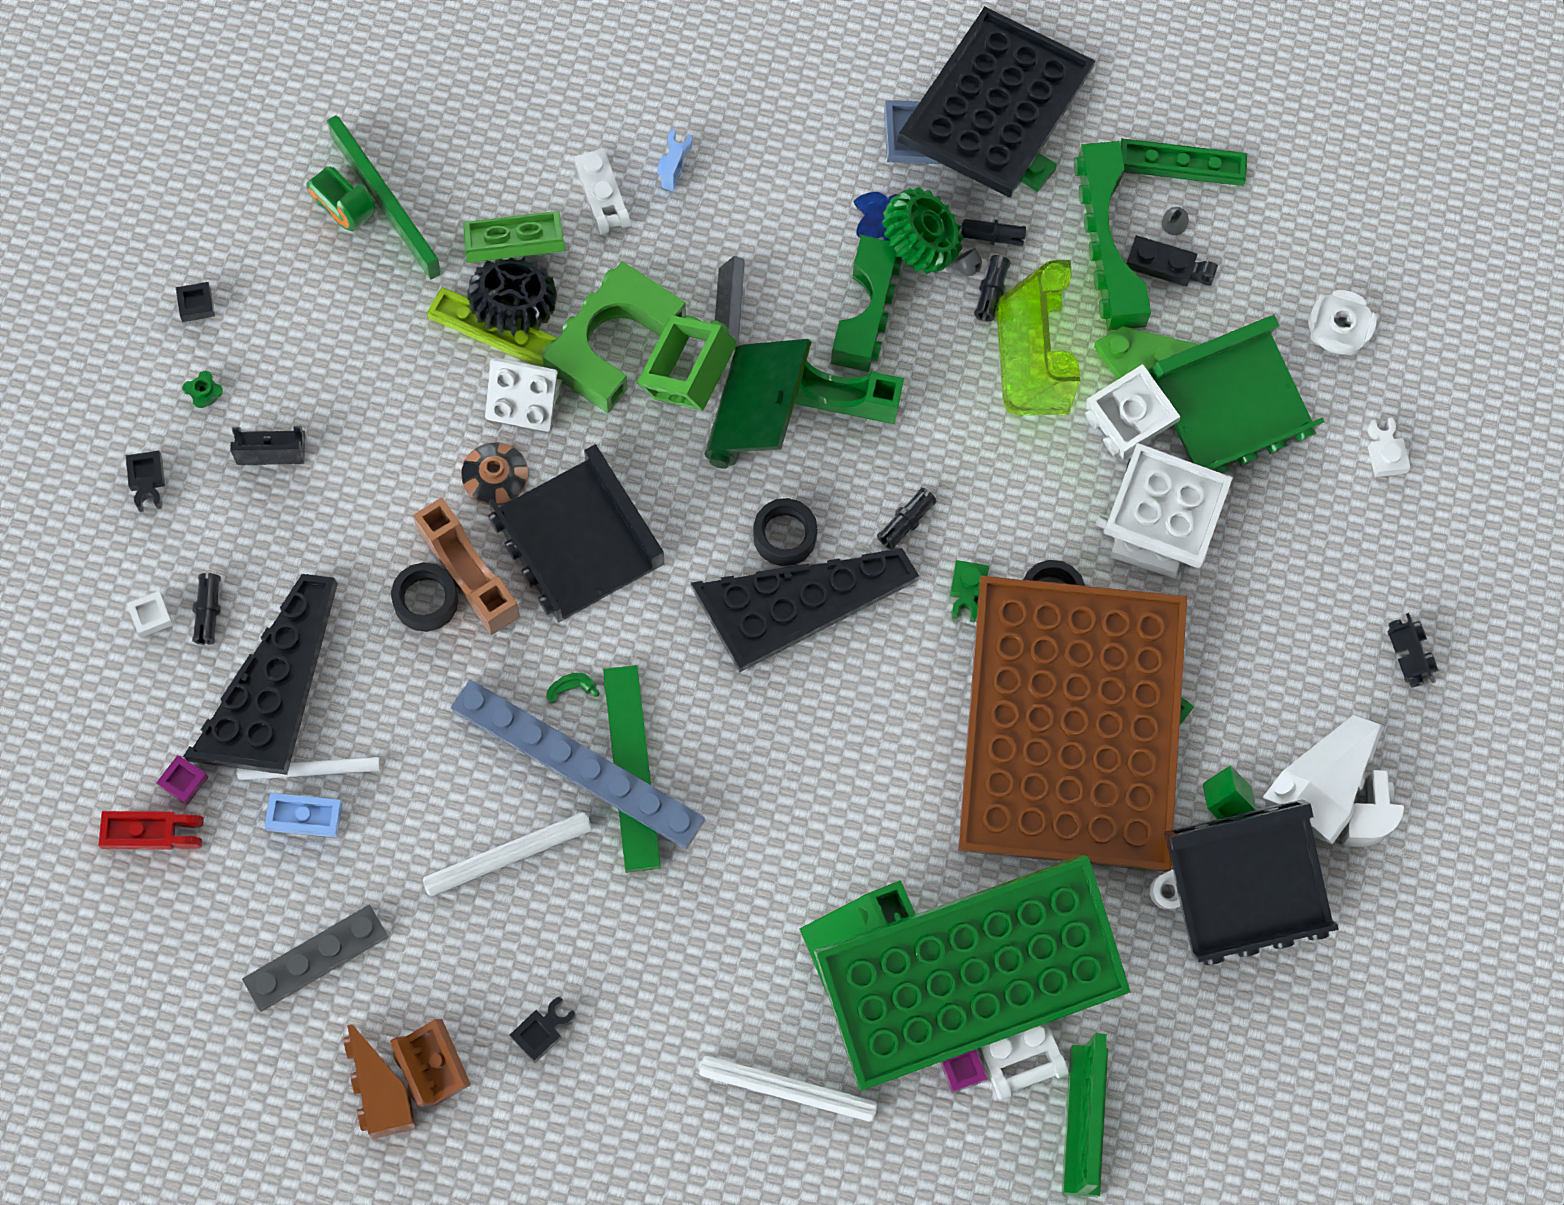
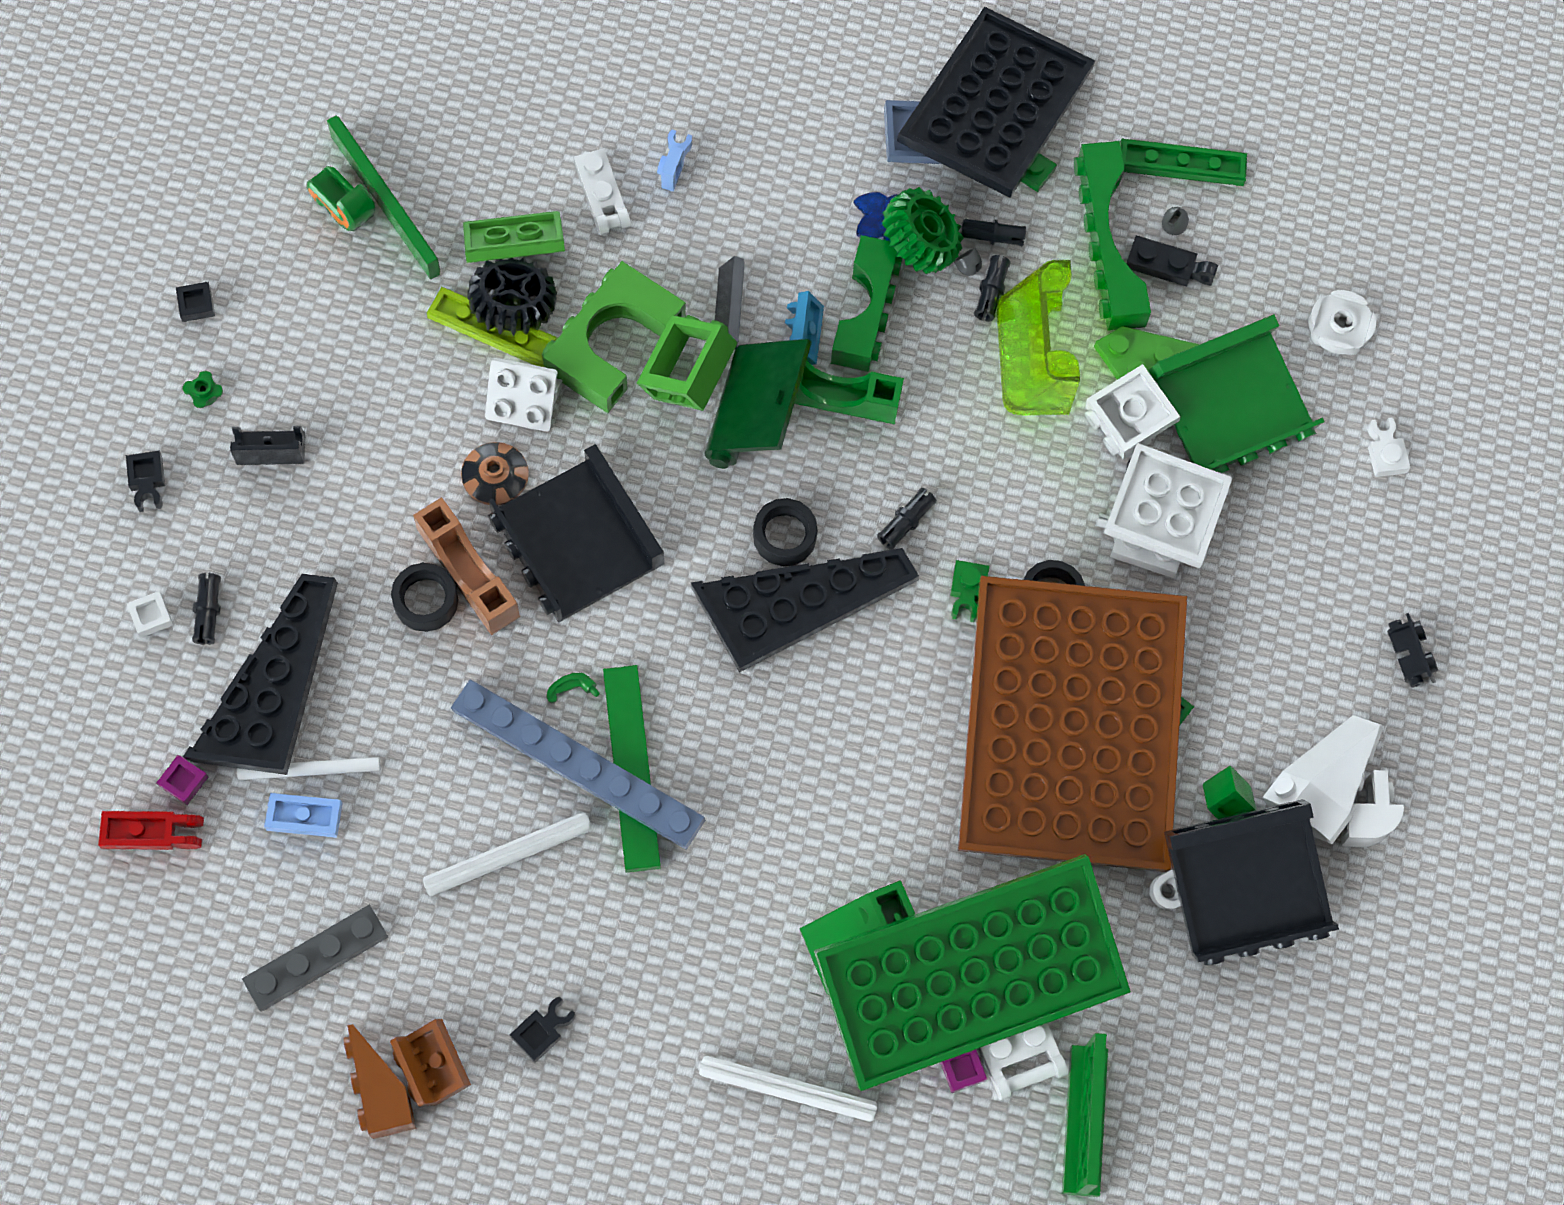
none -> dark azure plate [785,291,824,365]

